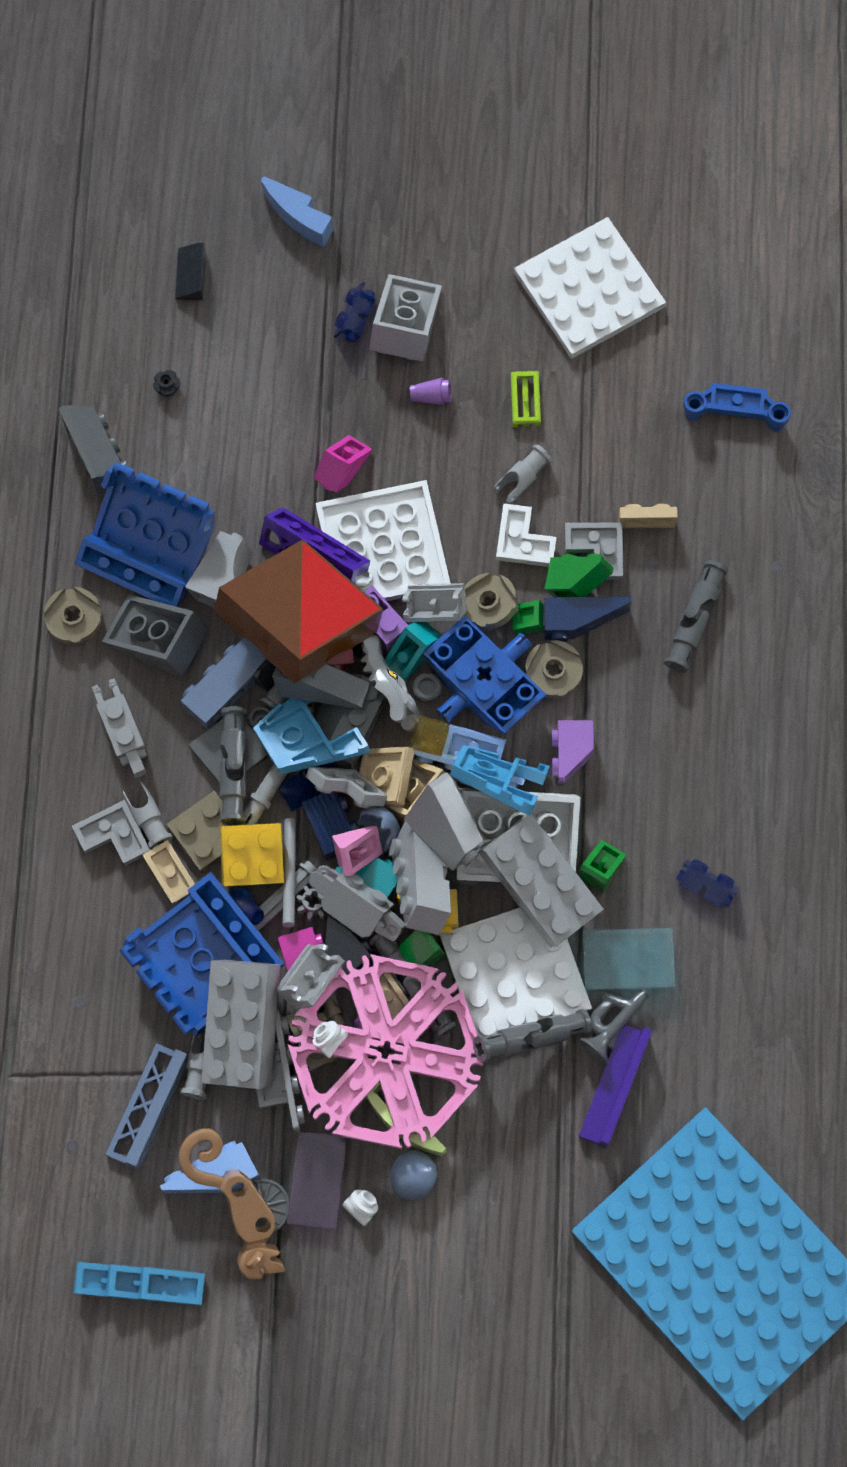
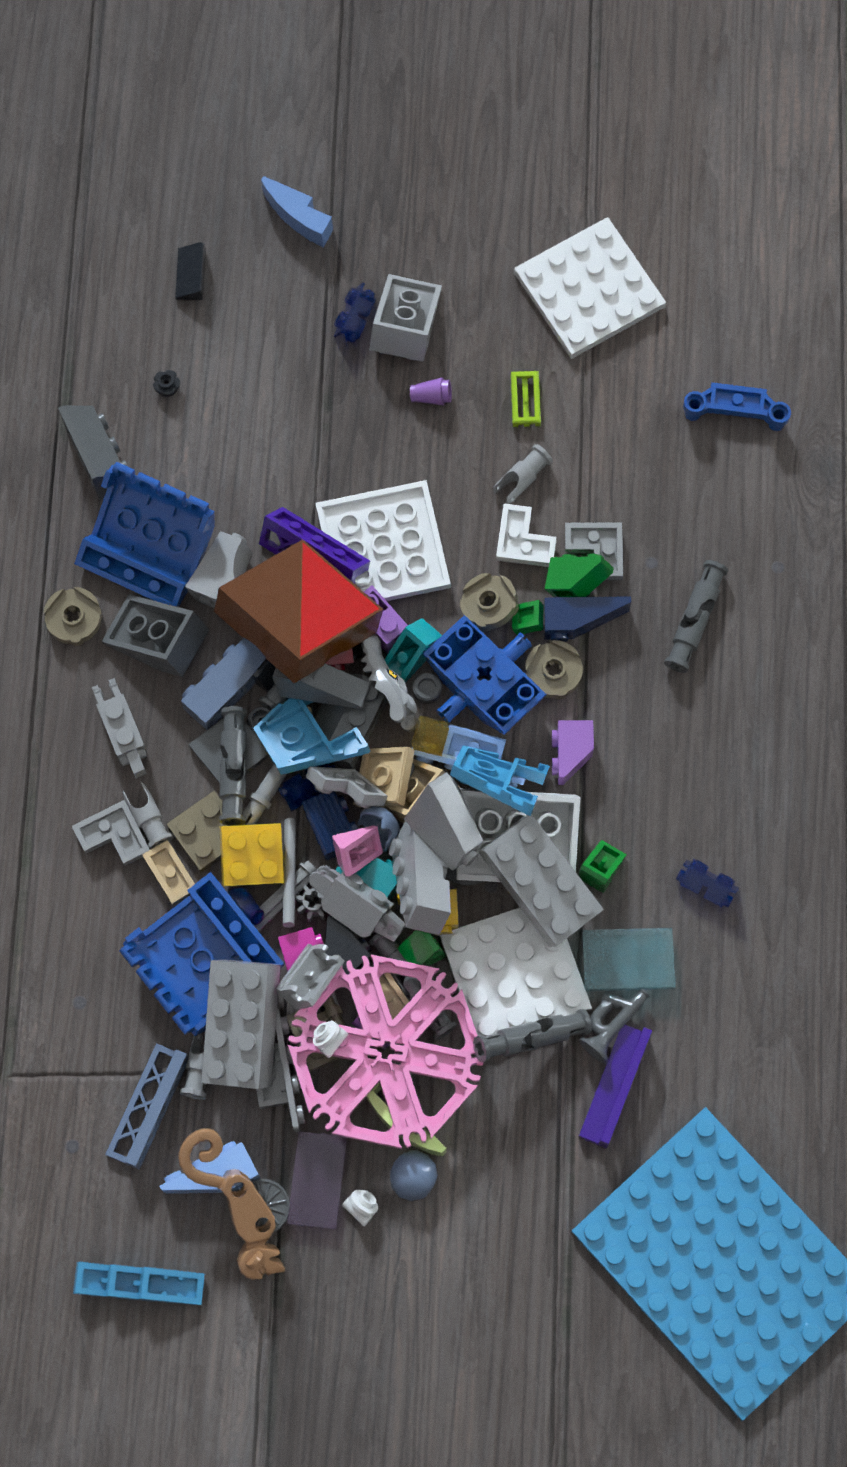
dark pink slope [313,435,372,493] -> none
light grey hinge [402,583,468,622] -> none
tan plate [618,504,677,528] -> none

